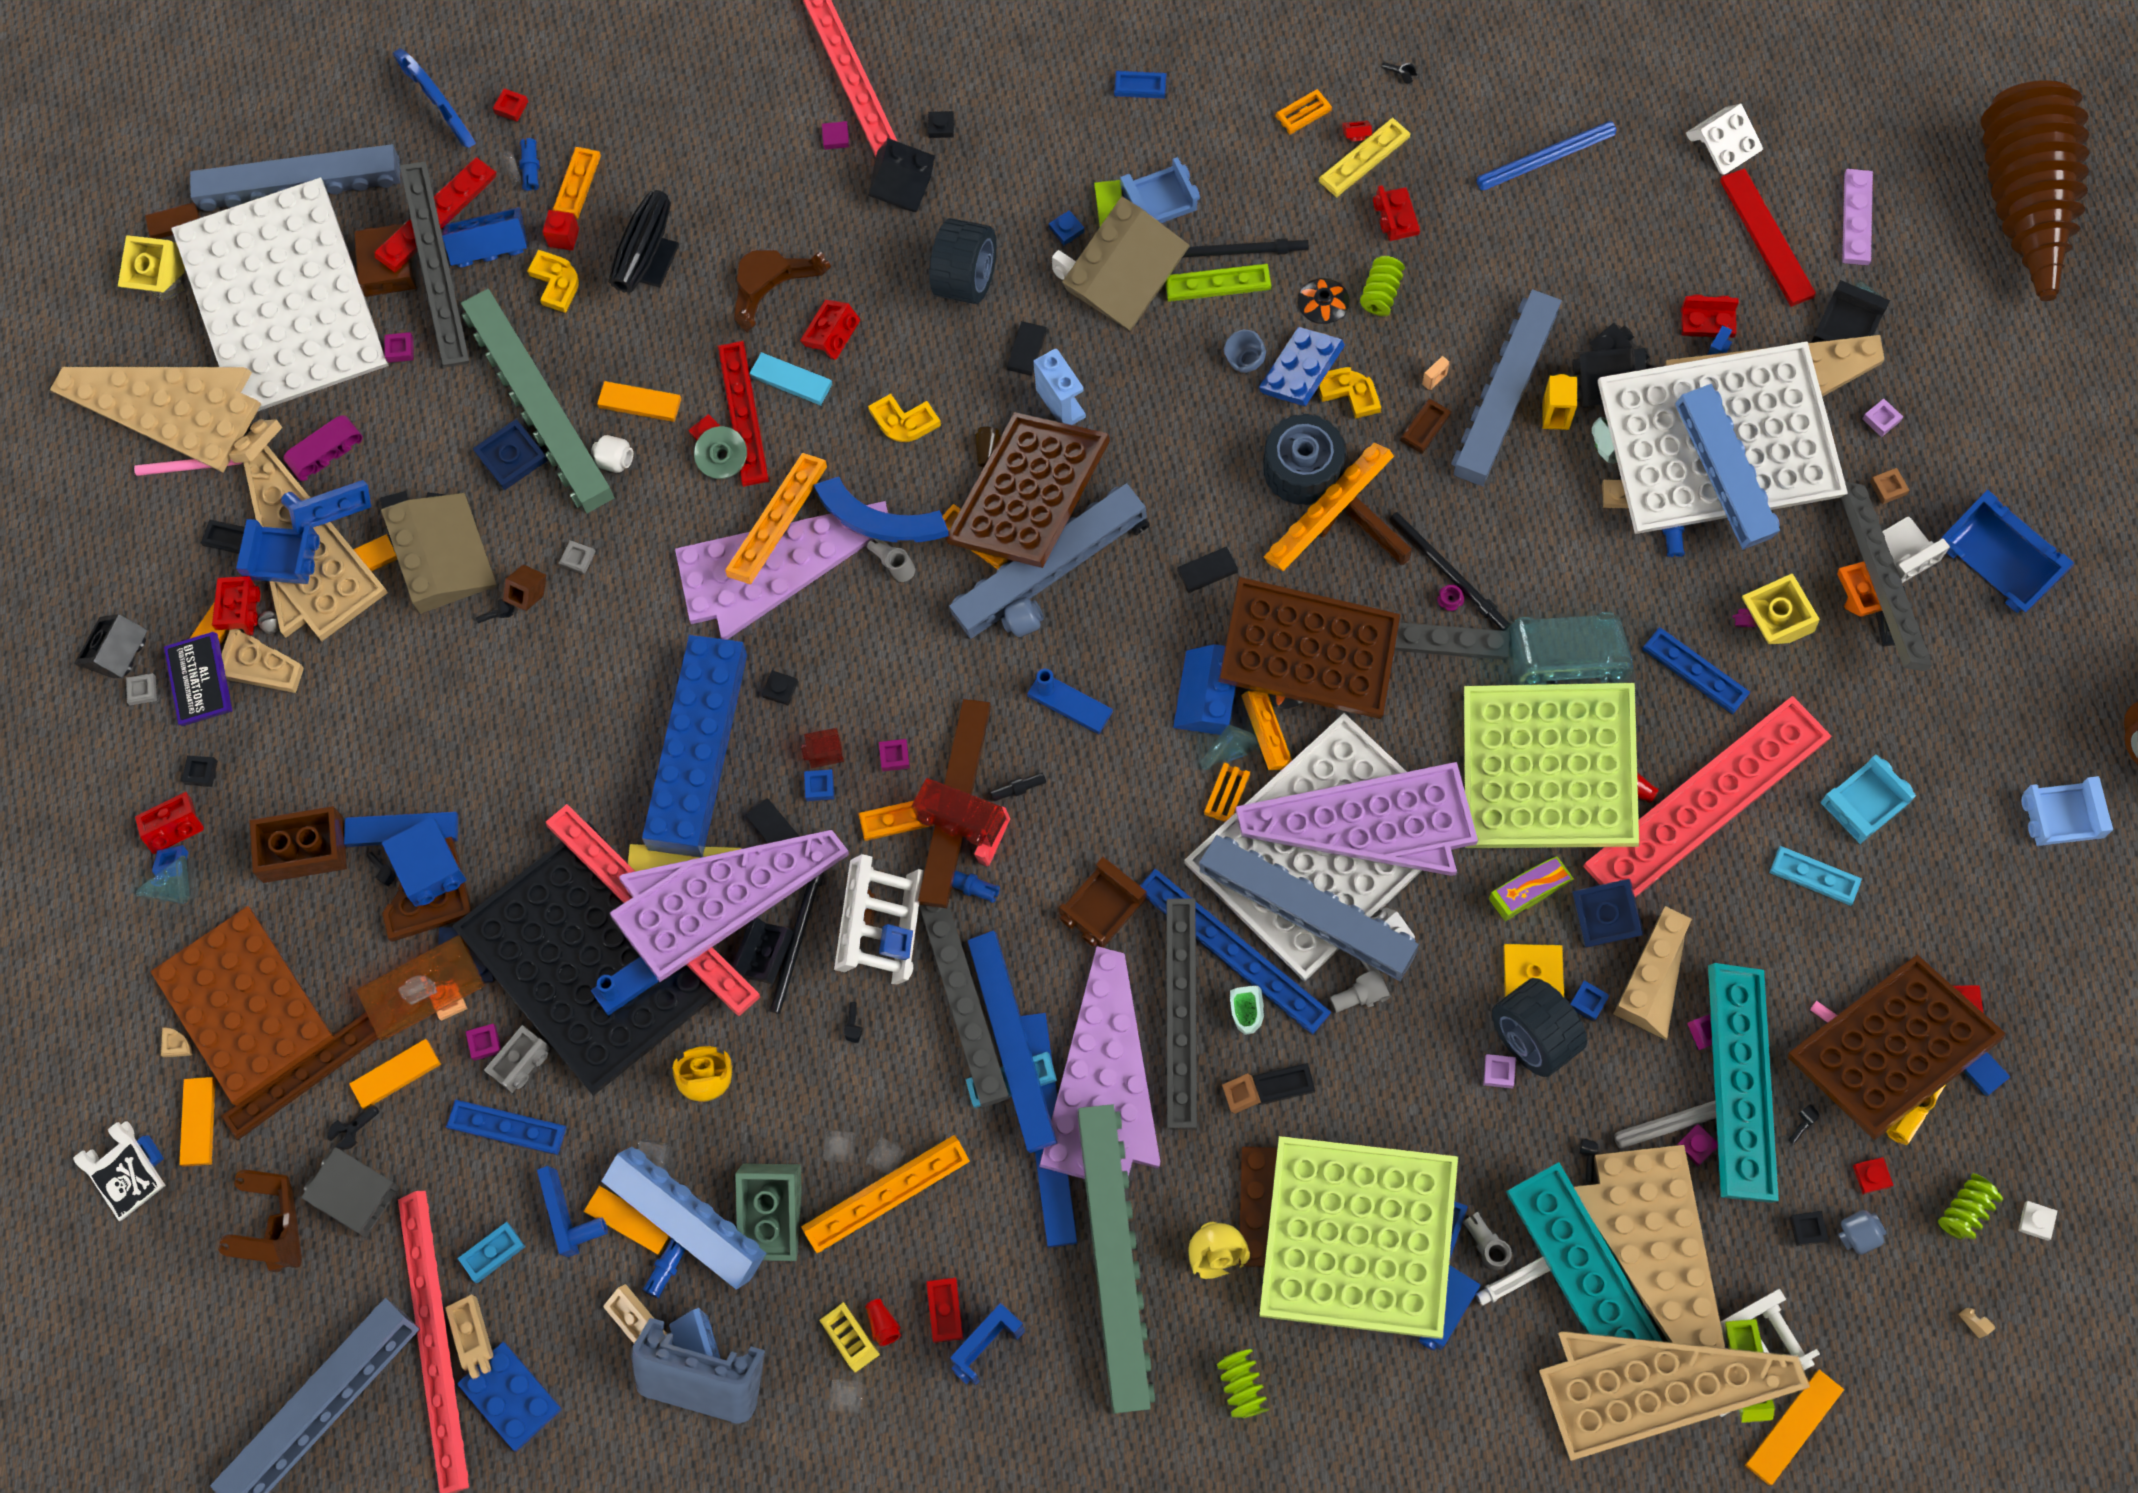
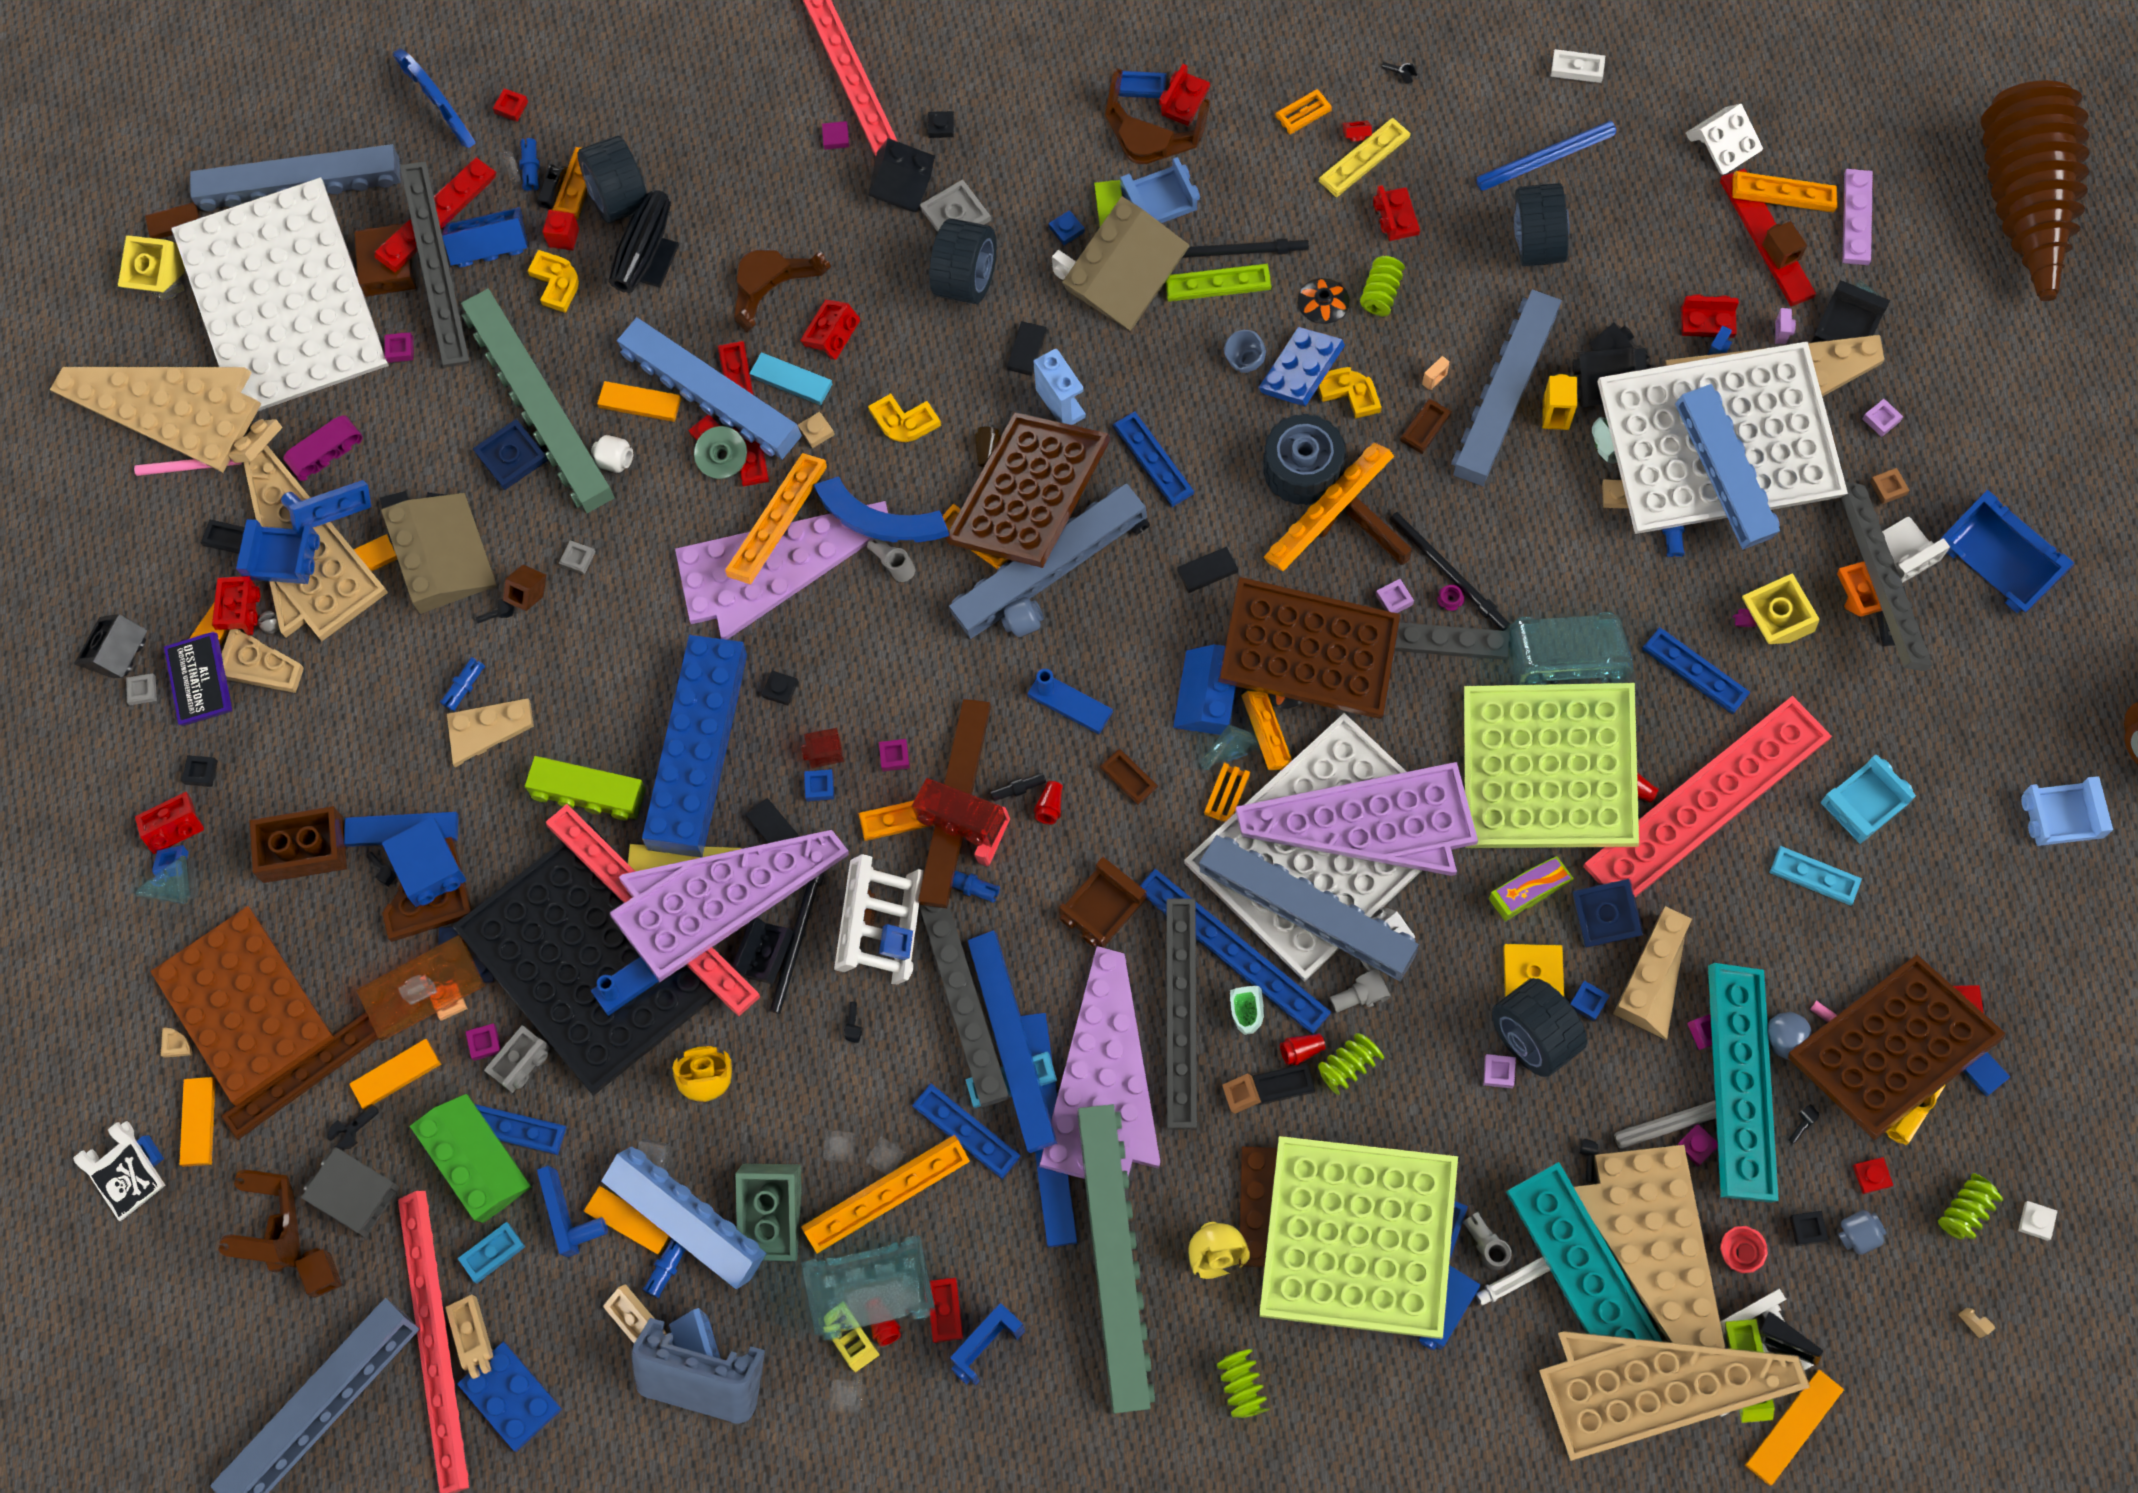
none -> reddish brown brick [295,1248,342,1298]
none -> bright green slope [410,1094,532,1223]
none -> blue pin [440,657,486,712]
none -> tan wing [447,698,534,767]
none -> lime brick [525,756,646,821]
none -> black bar [537,164,567,210]
none -> black wheel [577,135,647,223]
none -> medium blue brick [617,317,802,460]
none -> tan plate [797,412,835,448]
none -> clear light blue windscreen [801,1235,935,1341]
none -> blue tile [912,1084,1021,1179]
none -> light grey tile [920,179,991,232]
none -> red cone [1034,781,1063,825]
none -> reddish brown tile [1099,748,1158,805]
none -> reddish brown piece [1105,68,1210,164]
none -> blue tile [1113,411,1194,507]
none -> red bracket [1159,64,1210,126]
none -> red cone [1280,1033,1325,1066]
none -> lime piece [1318,1033,1384,1095]
none -> lavender plate [1376,579,1414,613]
none -> black wheel [1514,183,1570,267]
none -> white plate [1551,49,1605,83]
none -> coral hair [1720,1226,1768,1273]
none -> light orange tile [1733,171,1837,212]
none -> black slope [1760,1312,1823,1366]
none -> reddish brown brick [1762,221,1807,269]
none -> sand blue hair [1768,1012,1812,1060]
none -> lavender plate [1775,308,1796,344]

